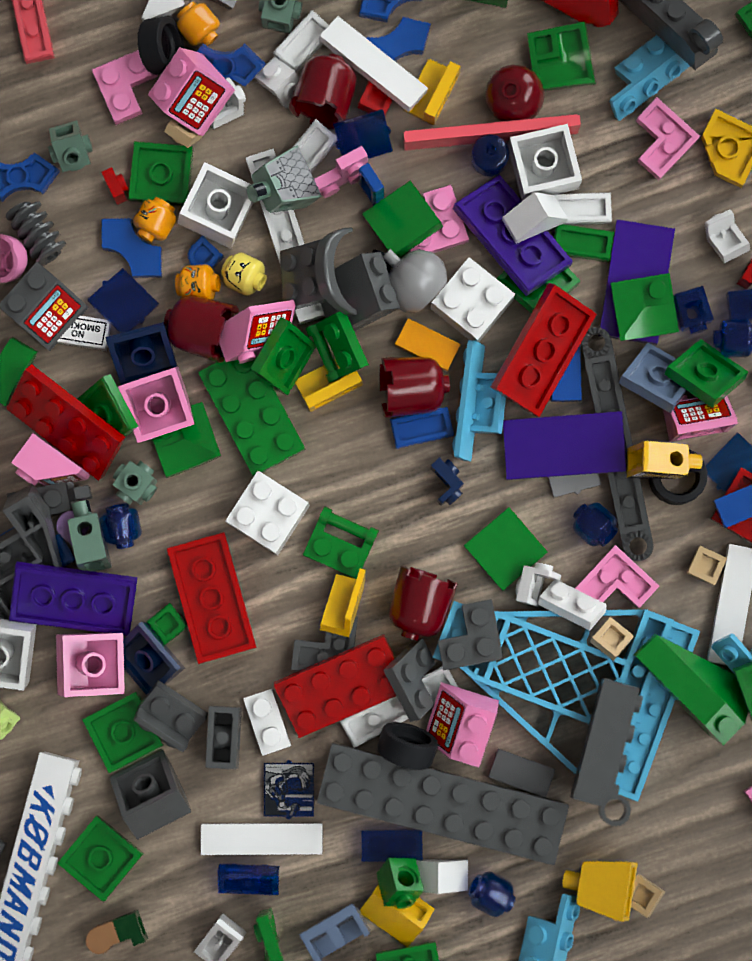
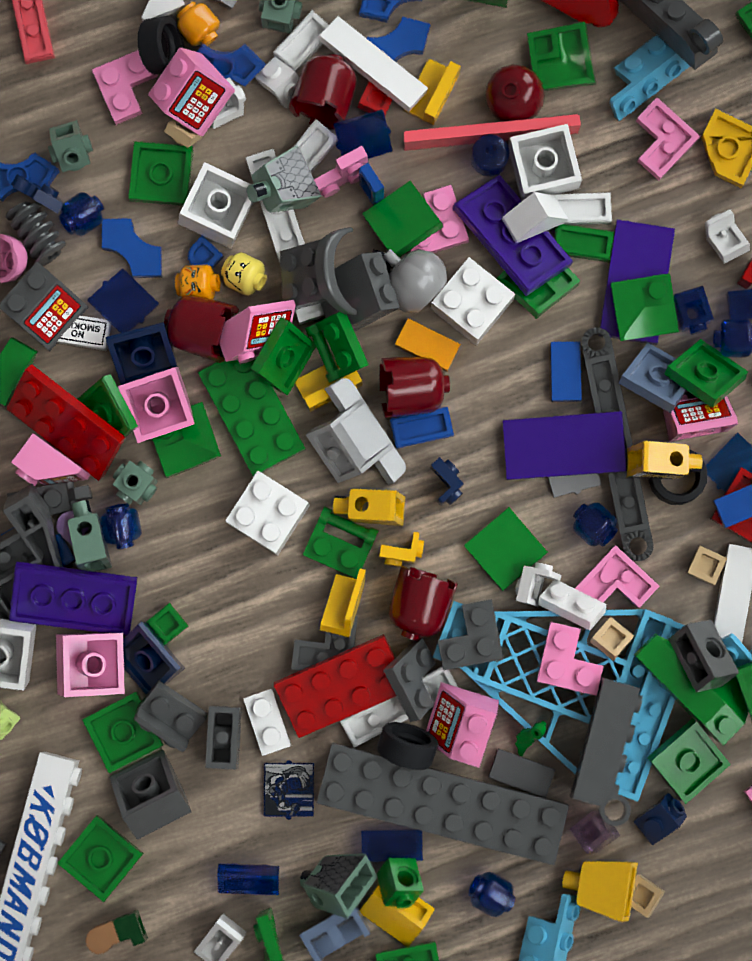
red plate [101,167,129,205] -> none
light orange head [133,197,177,243] -> none
red plate [167,532,257,664] -> none
white tile [201,823,323,855] -> none
white slope [416,859,468,894] -> none
medium azure bracket [452,340,506,461] -> none
red plate [490,283,597,417] -> none
none -> dark blue plate [11,174,64,214]
none -> clear blue head [59,192,104,236]
none -> sand green torso [300,854,378,918]
none -> light grey plate [306,378,406,485]
none -> yellow torso [333,489,405,526]
none -> yellow bracket [379,532,424,567]
none -> green piece [515,721,547,757]
none -> bright pink plate [536,622,604,696]
none -> brick [570,810,620,854]
none -> dark blue bracket [633,793,687,846]
none -> green tile [647,718,731,804]
none -> dark grey brick [668,620,739,692]

